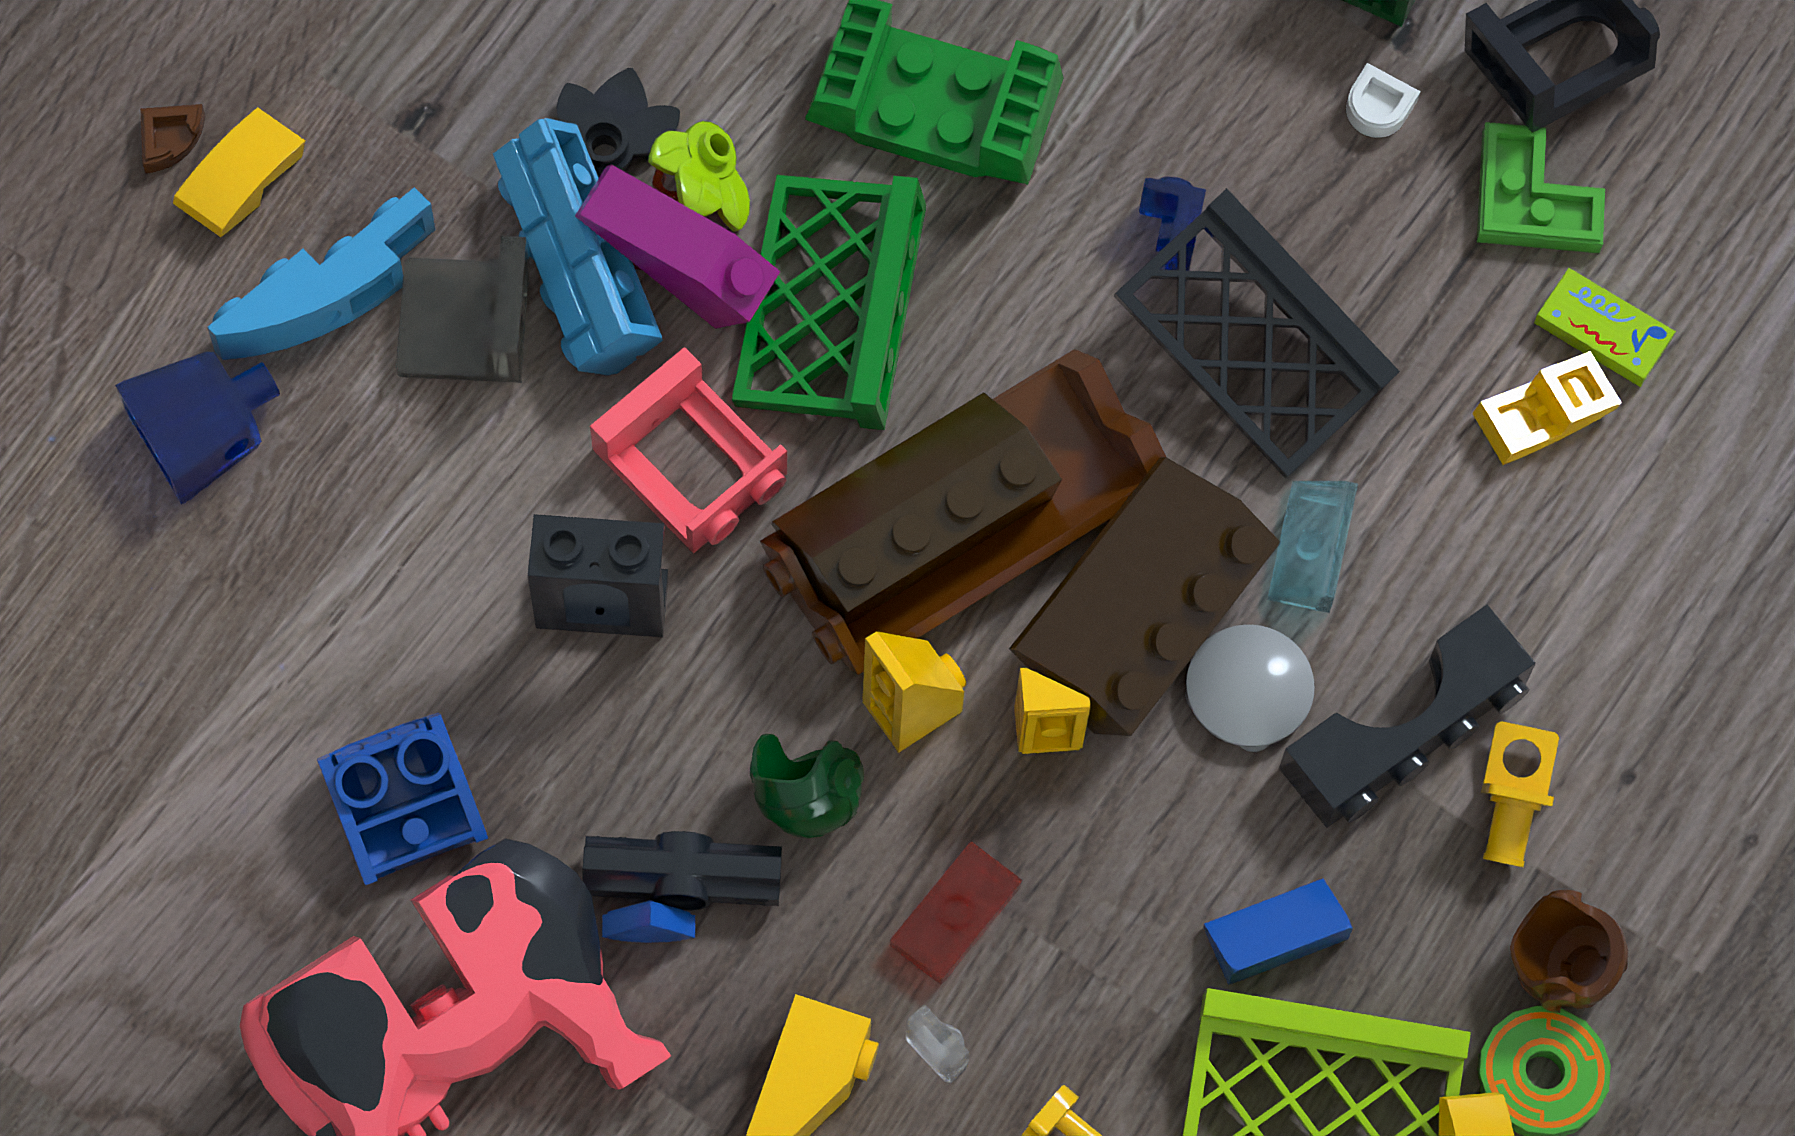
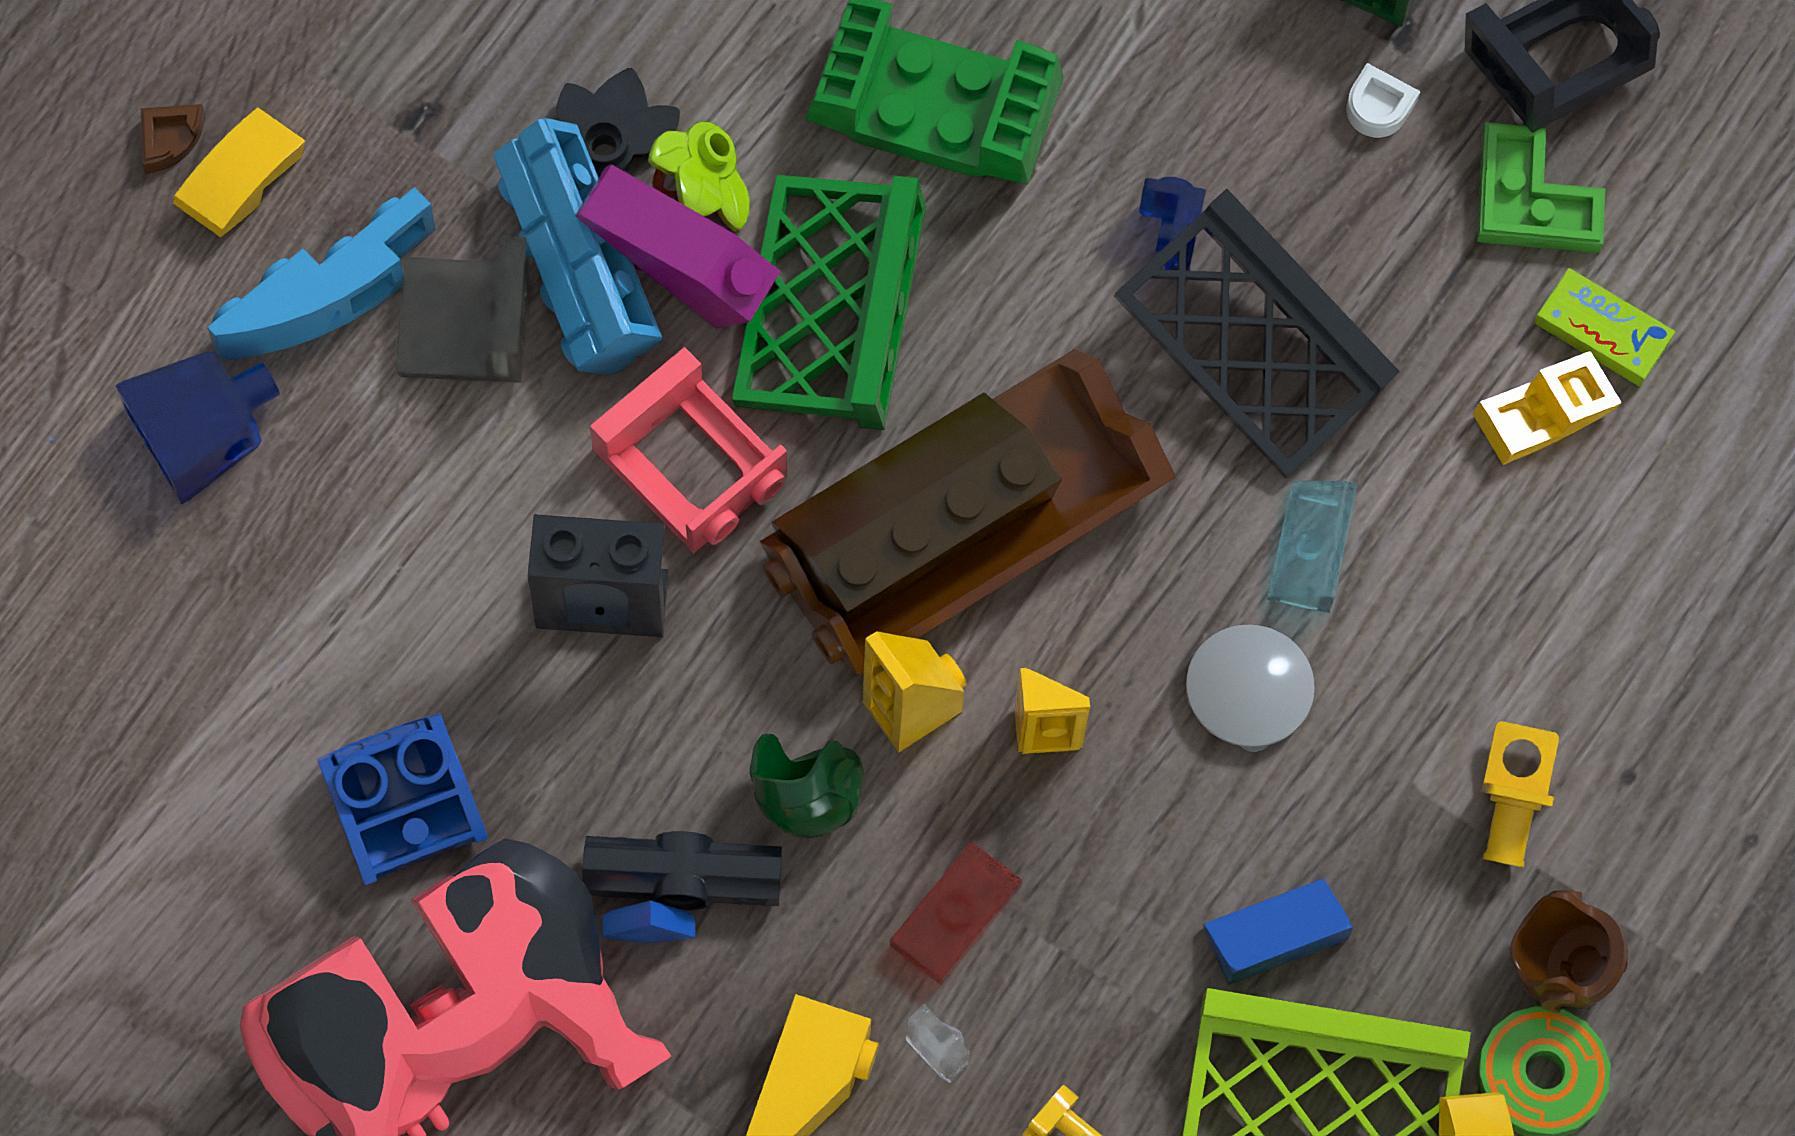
dark brown slope [1009,457,1281,736] -> none
black arch [1279,604,1536,828] -> none

